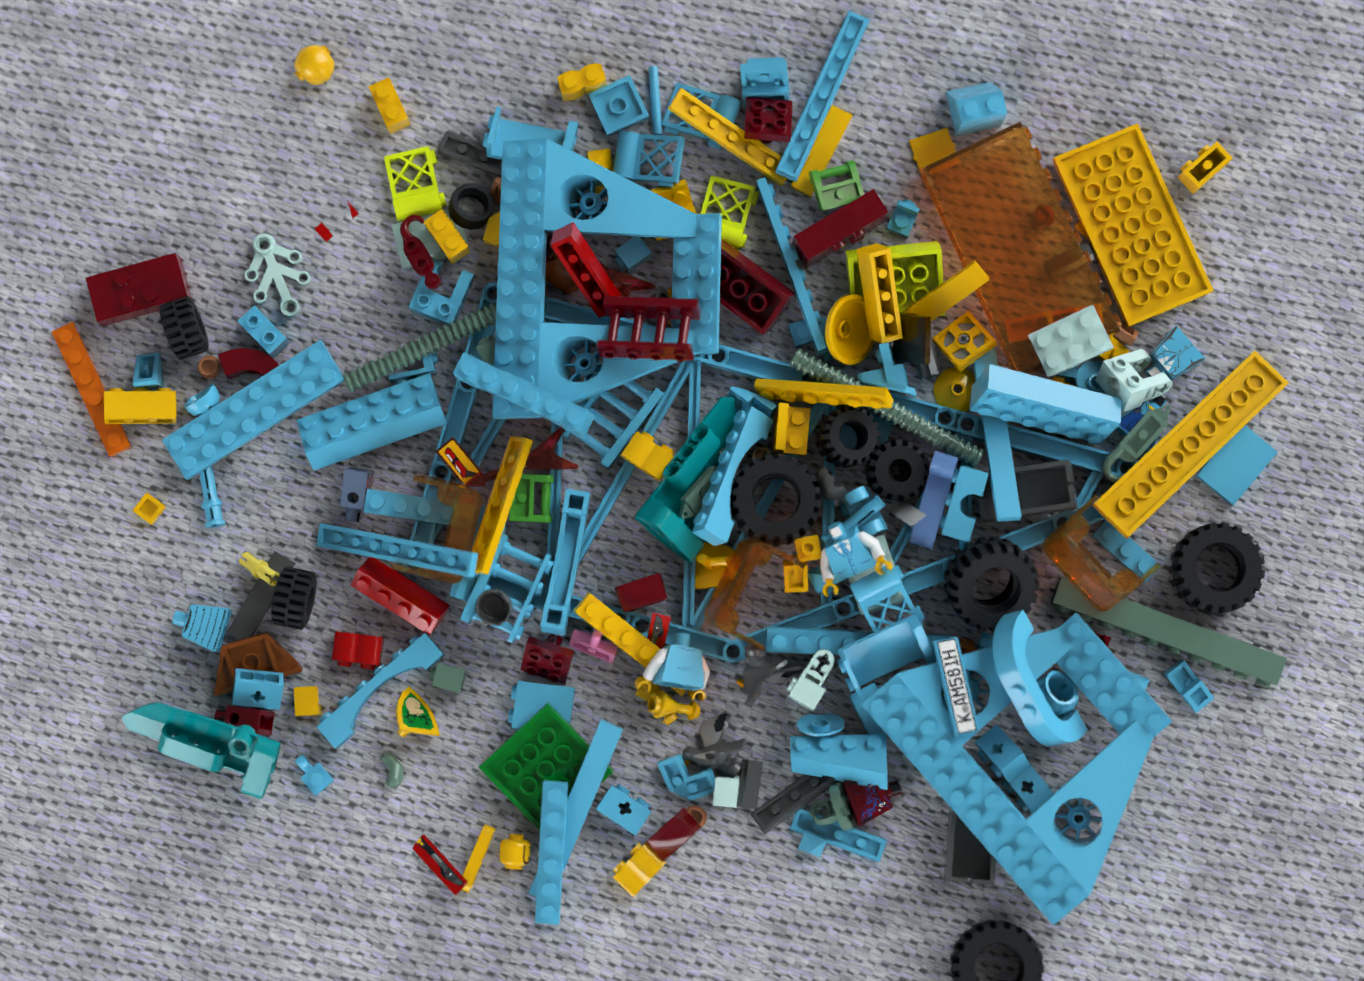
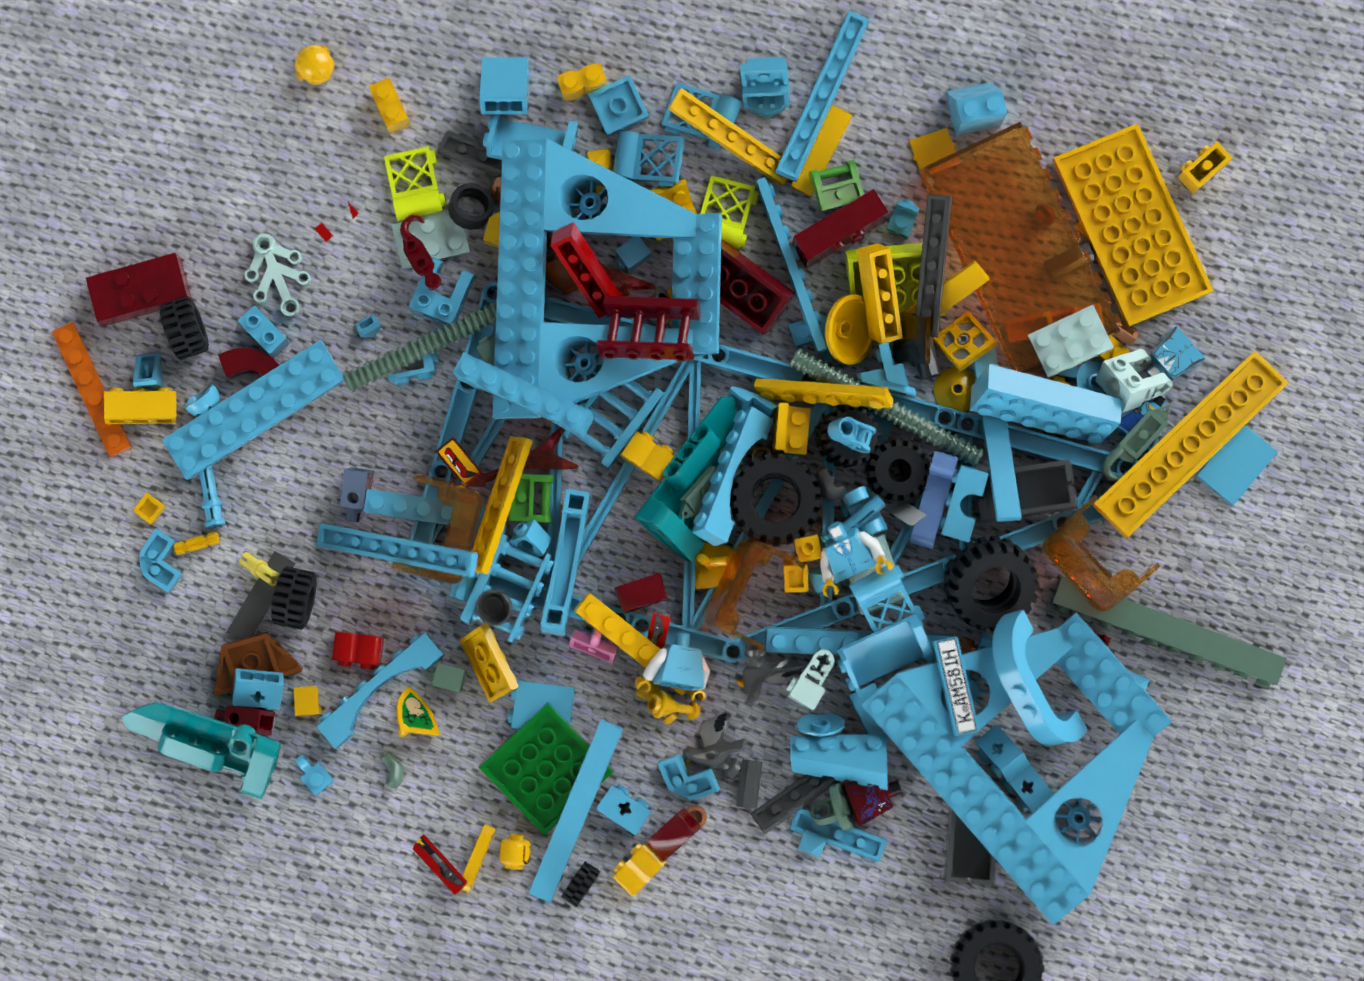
medium azure torso [172,604,233,653] -> none
nougat plate [198,356,221,379] -> none
medium azure brick [297,373,447,470] -> none
red brick [350,557,450,636] -> none
yellow brick [424,210,470,264] -> none
dark red plate [520,634,574,685] -> none
medium azure plate [535,780,568,925] -> none
medium azure bar [648,66,662,135] -> none
light aqua panel [713,775,739,808] -> none
dark red plate [744,97,793,144] -> none
medium azure helmet [1036,670,1079,716] -> none
medium azure plate [1091,520,1161,583] -> none
medium azure slope [1163,659,1214,713] -> none
black tyre [1169,522,1265,614] -> none
none -> medium azure plate [139,528,183,593]
none -> yellow axle [173,531,220,555]
none -> medium azure slope [354,314,381,337]
none -> yellow plate [459,624,519,703]
none -> medium azure brick [480,57,529,114]
none -> medium azure brick [510,519,552,557]
none -> black tyre [561,861,601,908]
none -> medium azure piece [828,417,876,453]
none -> dark grey tile [916,194,952,338]

